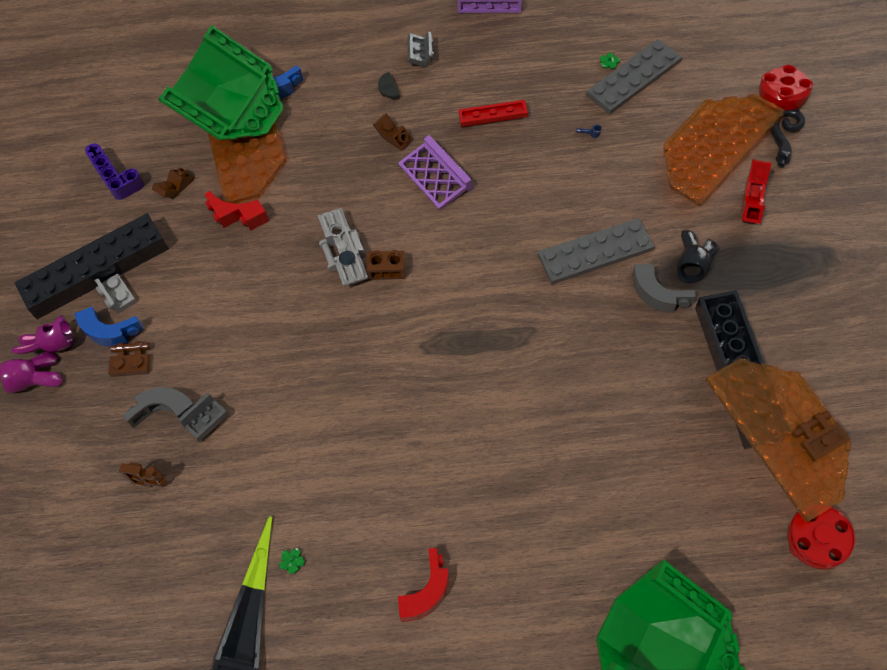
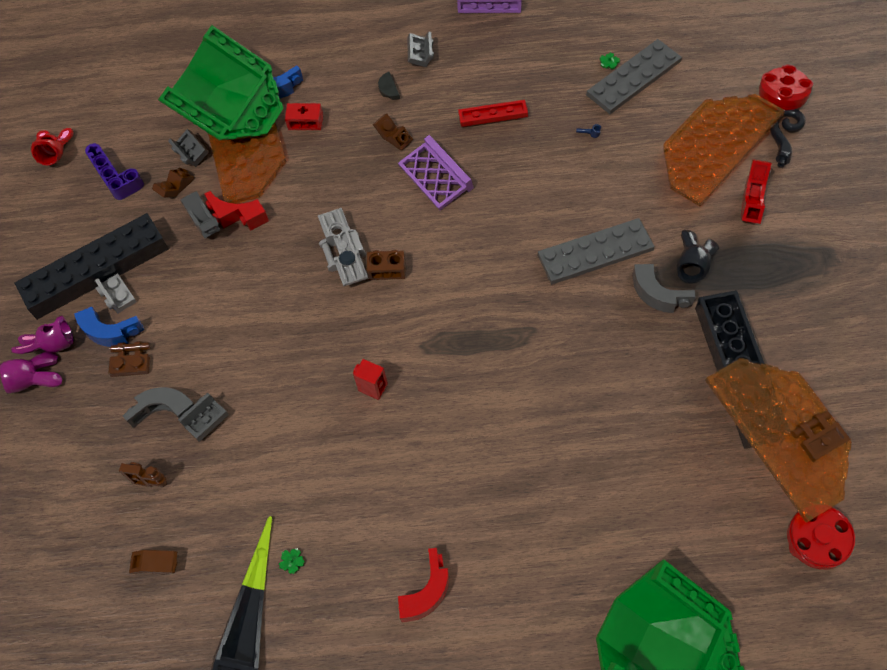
none -> red piece [31,128,73,166]
none -> reddish brown slope [129,550,178,575]
none -> dark grey bracket [168,129,209,167]
none -> dark grey arch [180,191,220,238]
none -> red brick [285,103,323,130]
none -> red brick [353,359,388,400]

